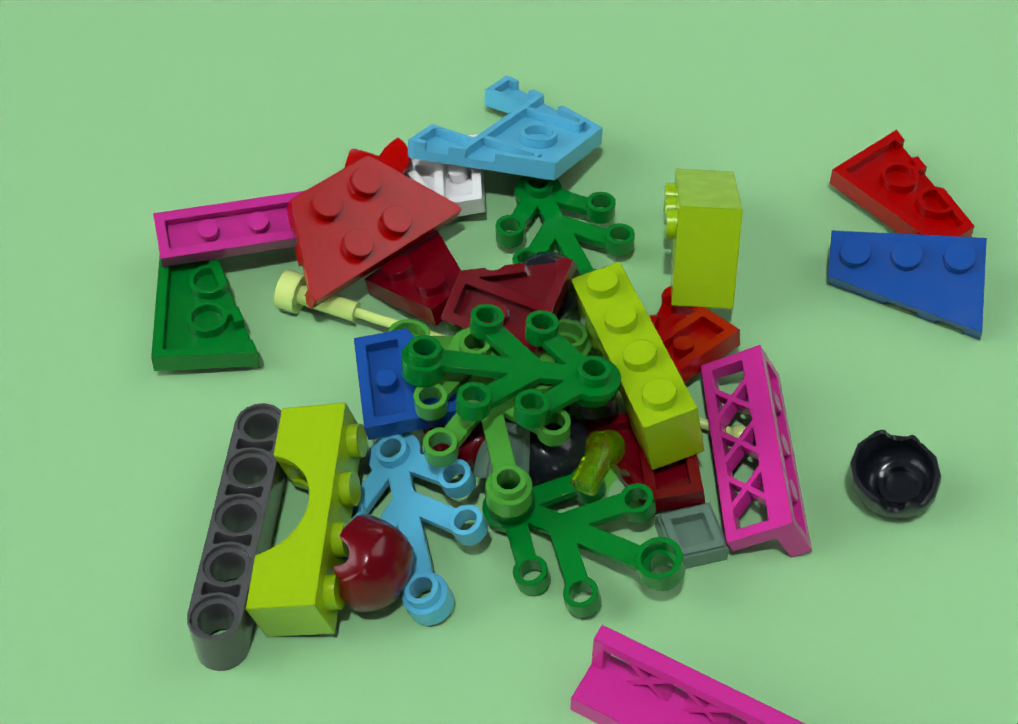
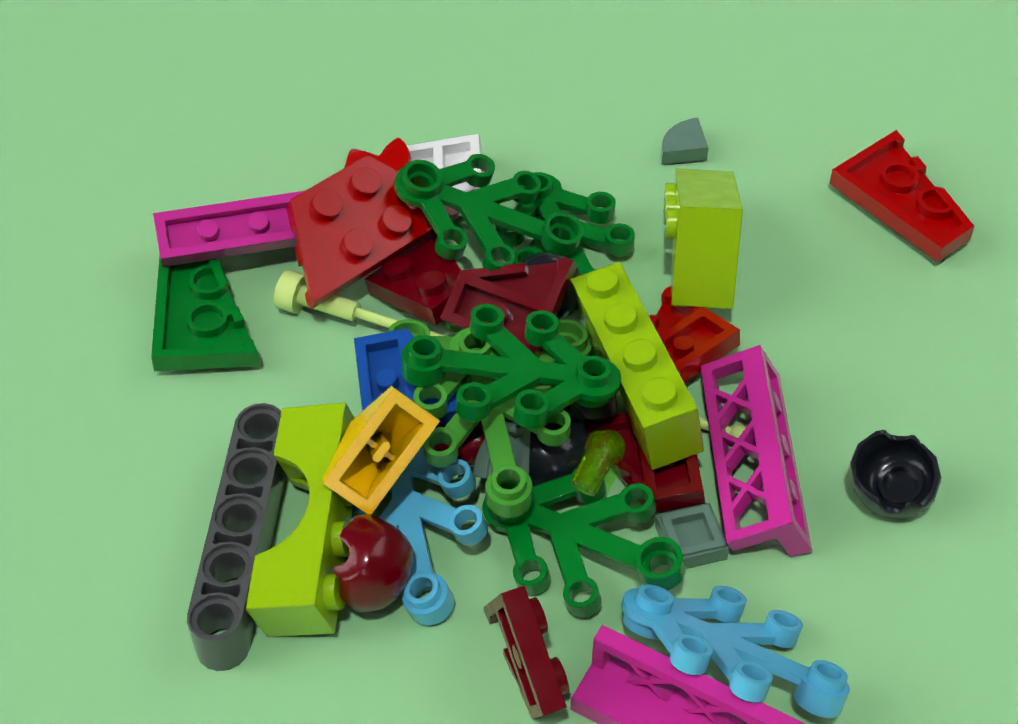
medium azure wing [408,76,603,180] -> none
blue wing [828,230,987,340] -> none
none -> yellow slope [322,386,440,515]
none -> green plant [394,154,584,270]
none -> dark red wing [483,585,569,719]
none -> medium azure plant [621,584,850,718]
none -> sand green tile [661,118,708,164]

